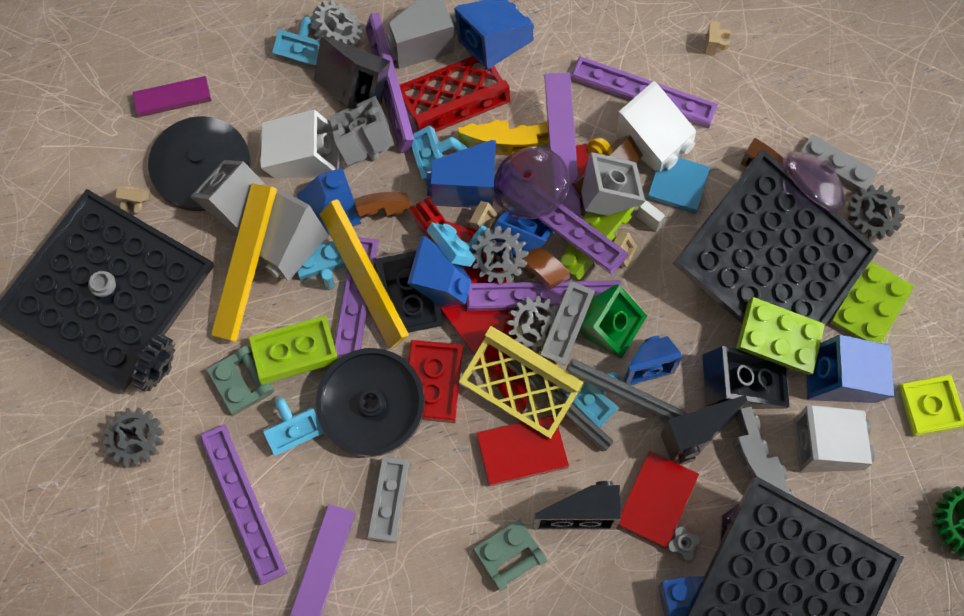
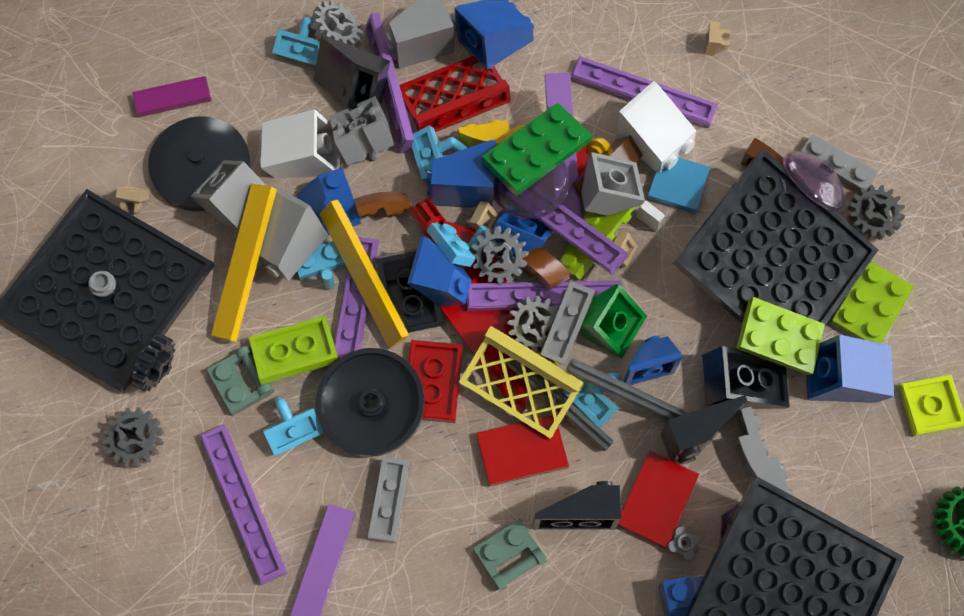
slope [794,405,875,473] -> none
none -> green plate [481,102,593,196]

